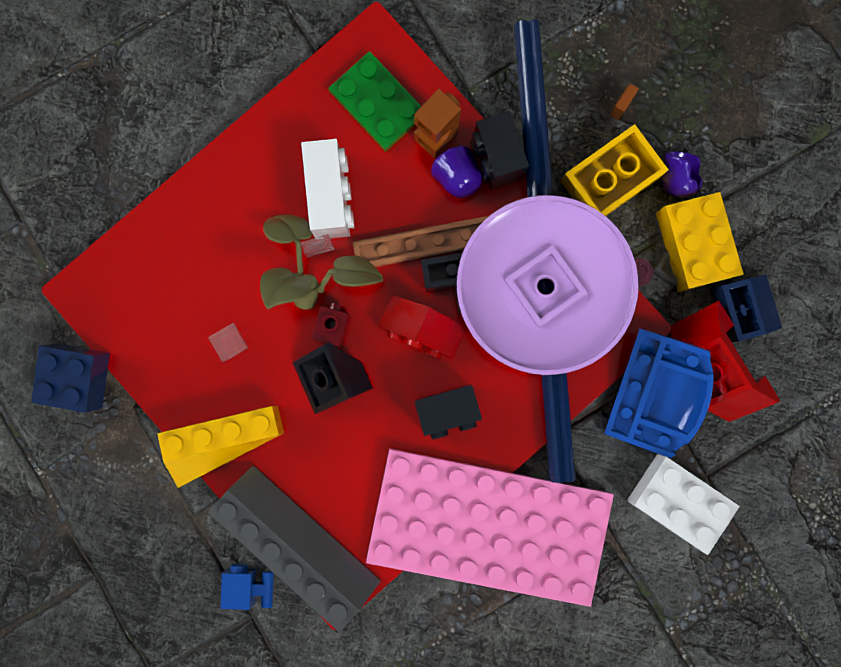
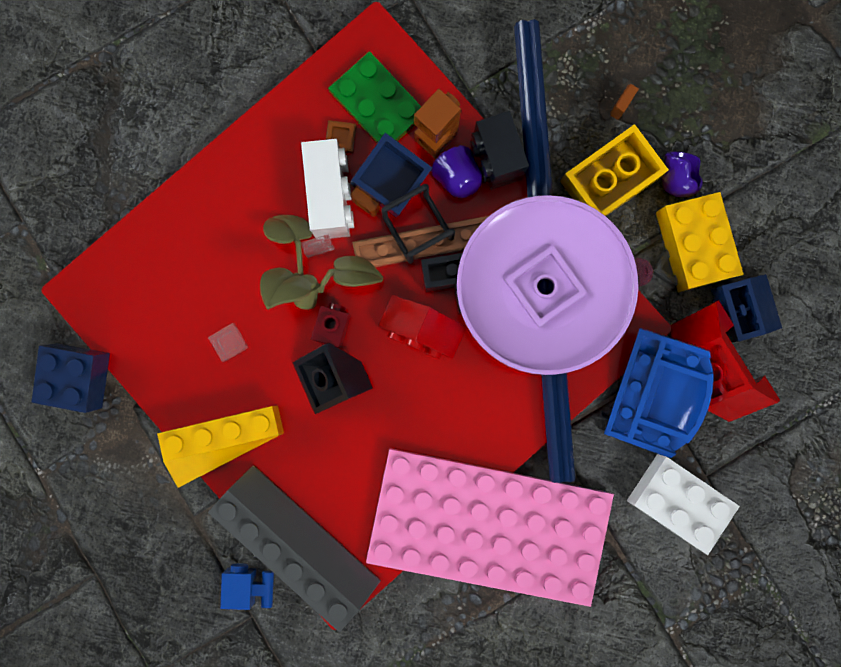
black brick [414,385,482,440] -> none
none -> dark orange tile [326,120,357,154]
none -> dark blue piece [350,133,432,217]
none -> dark orange tile [350,187,381,217]
none -> black piece [381,184,455,264]

